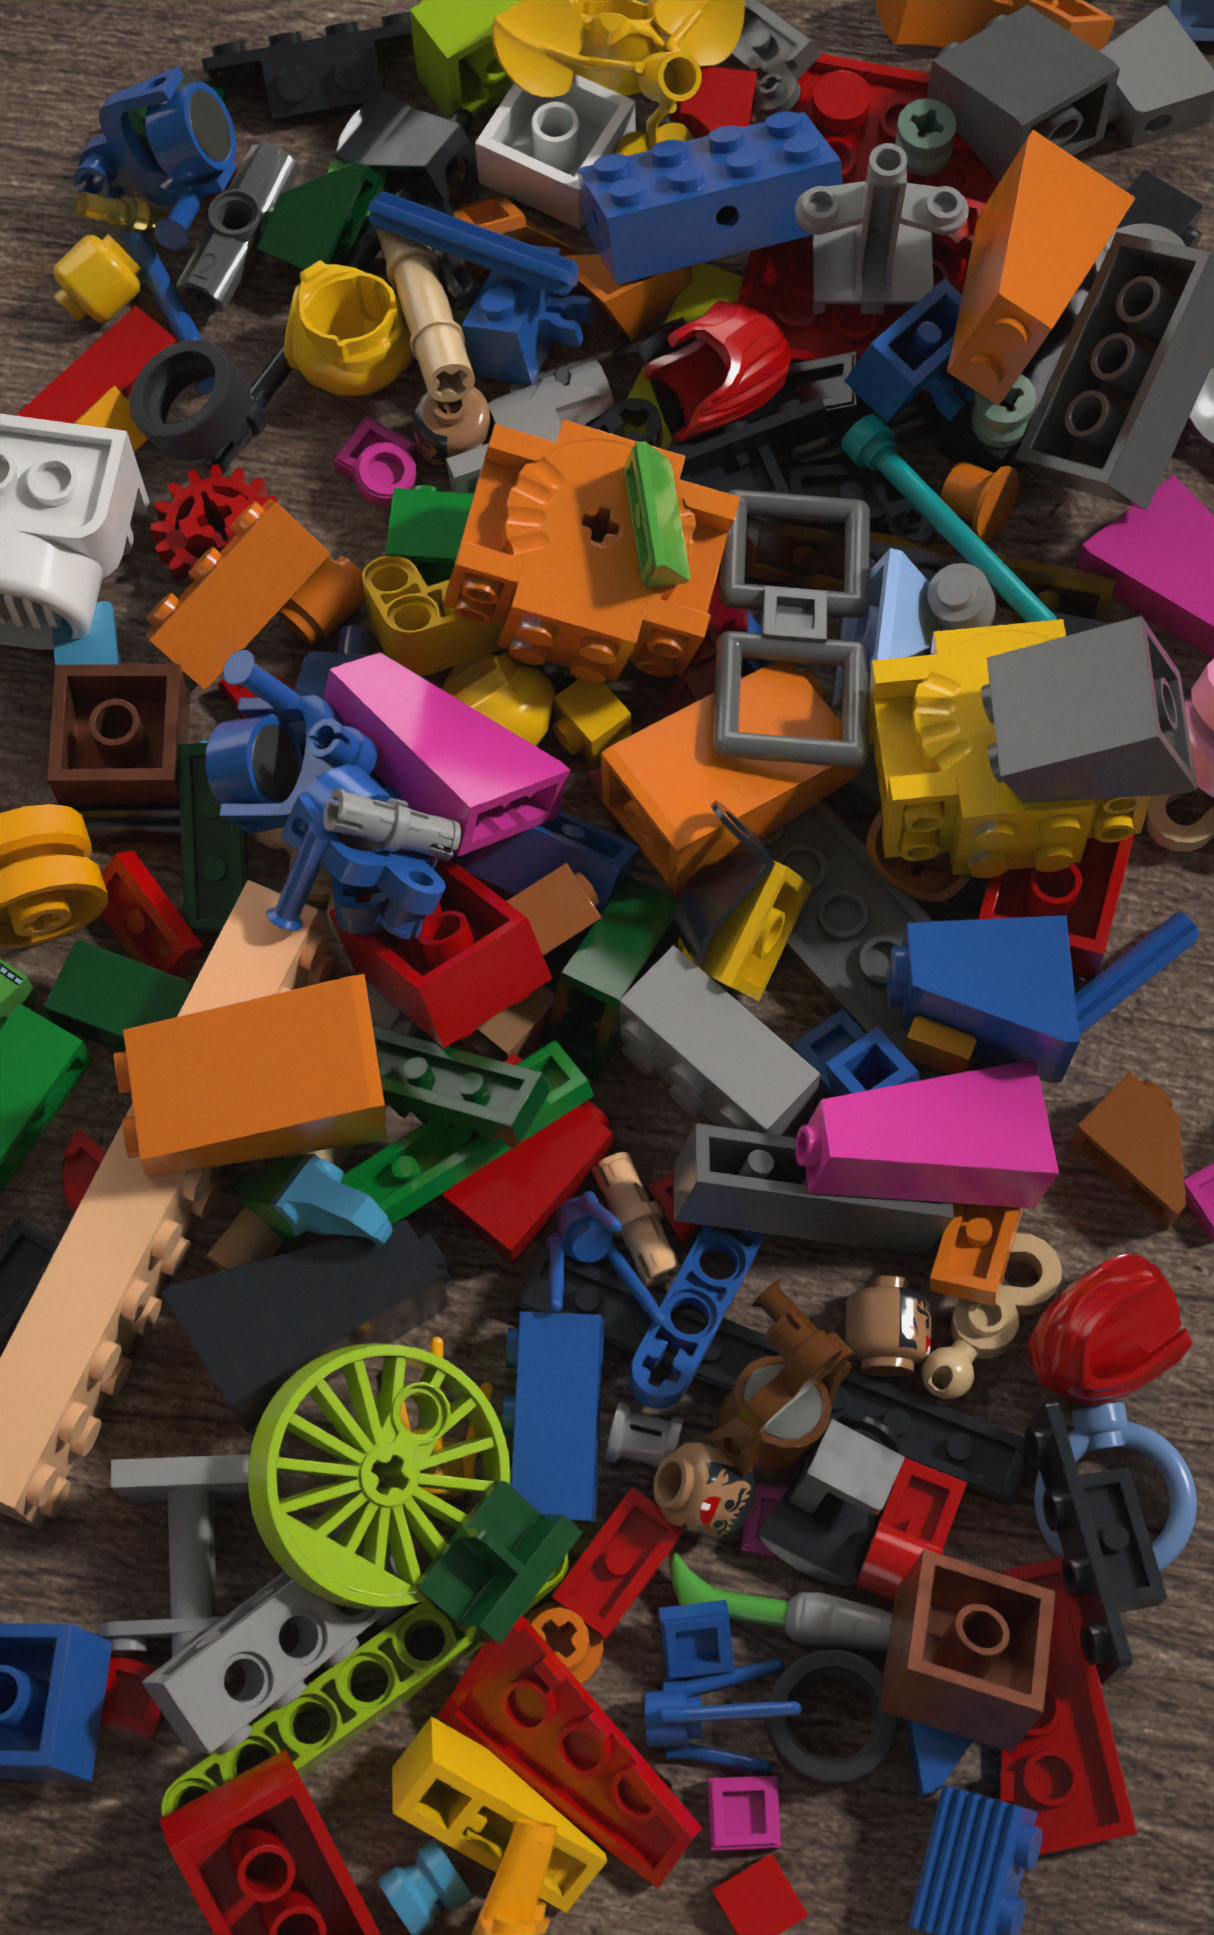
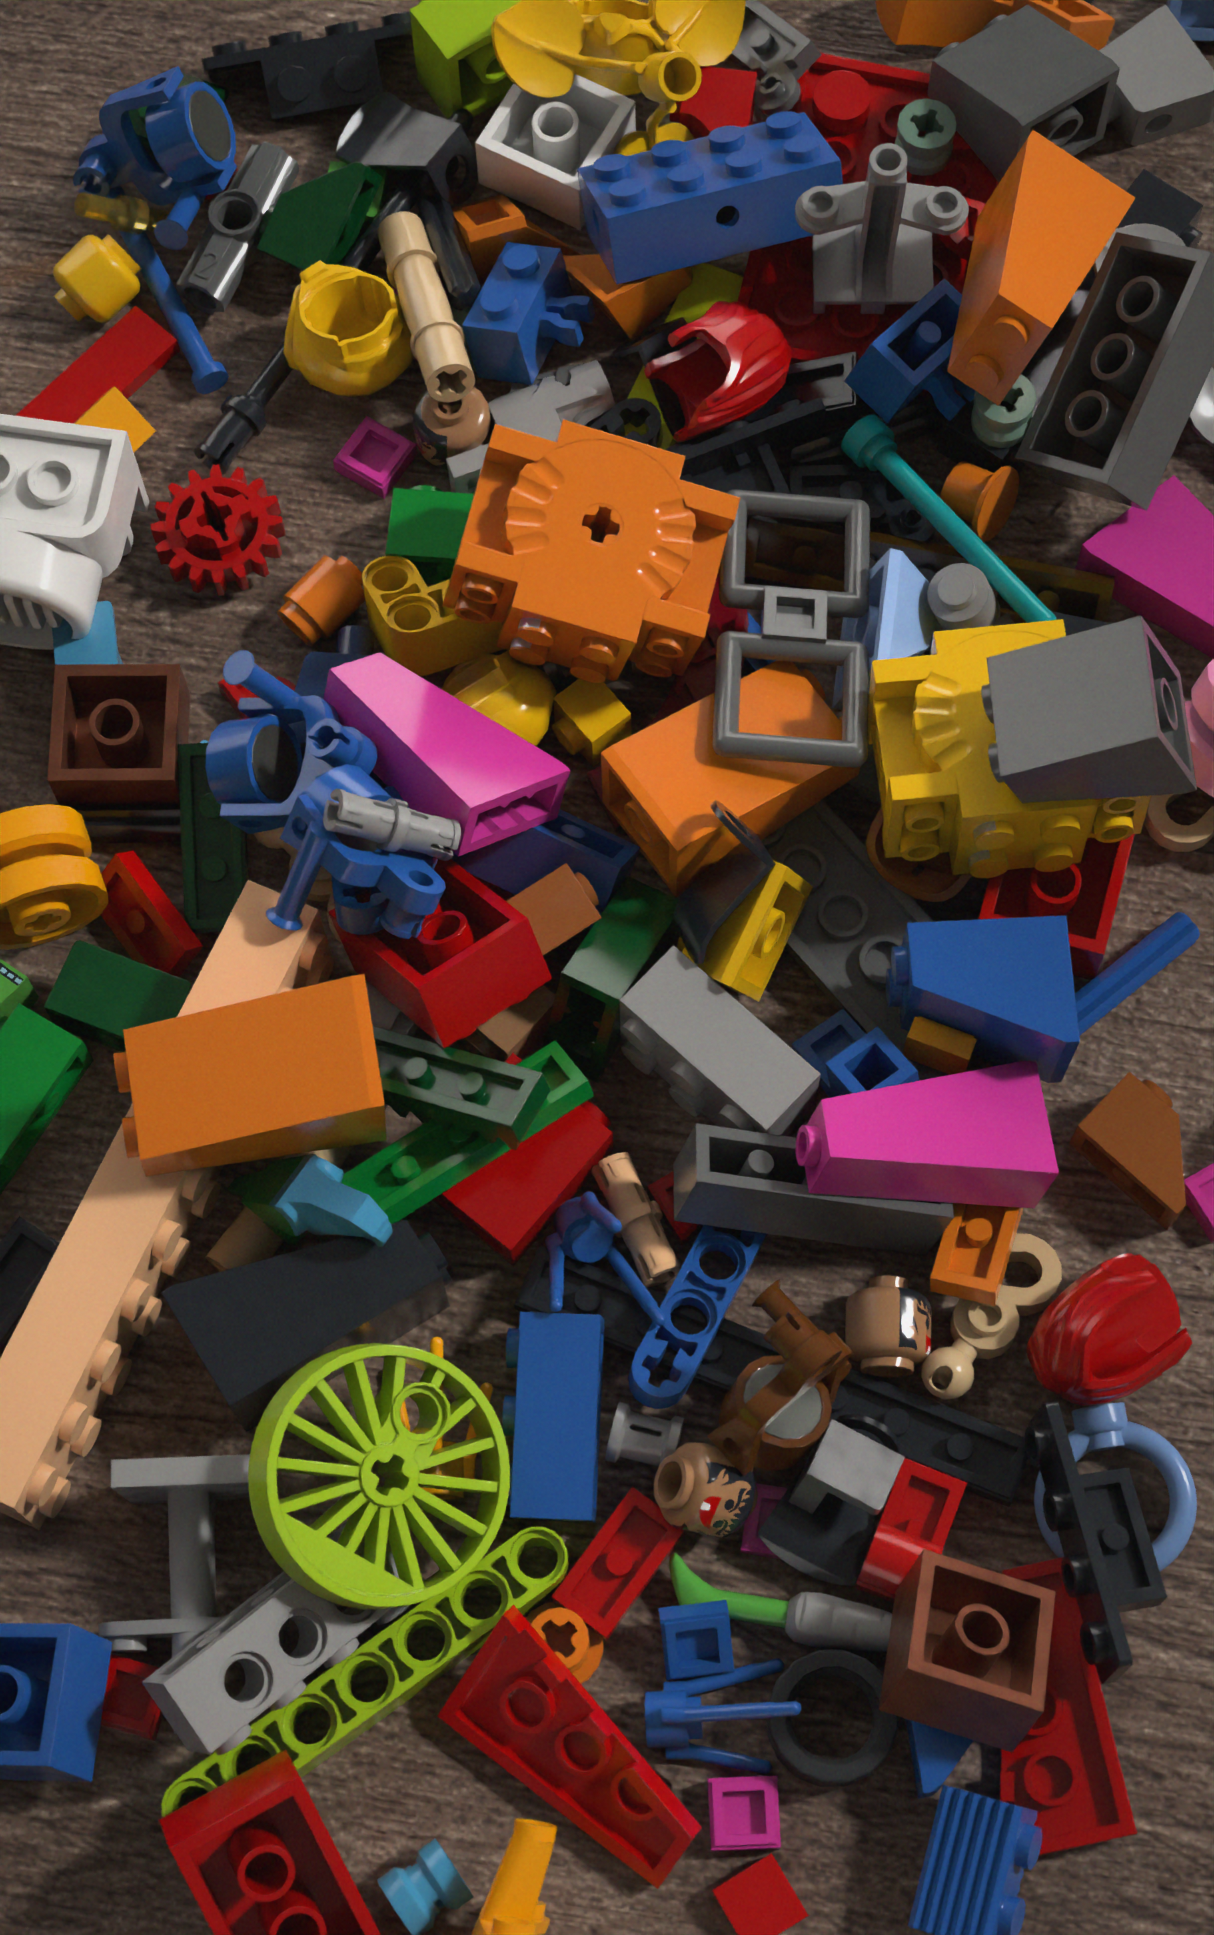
red tile [62,1128,106,1213] -> none
black tyre [130,340,251,461] -> none
orange brick [145,499,331,690] -> none
dark pink tile [355,442,416,507] -> none
blue axle [368,192,579,296] -> none
yellow slope [392,1716,607,1913] -> none
dark green panel [416,1481,583,1644] -> none
bright green slope [623,441,690,588] -> none

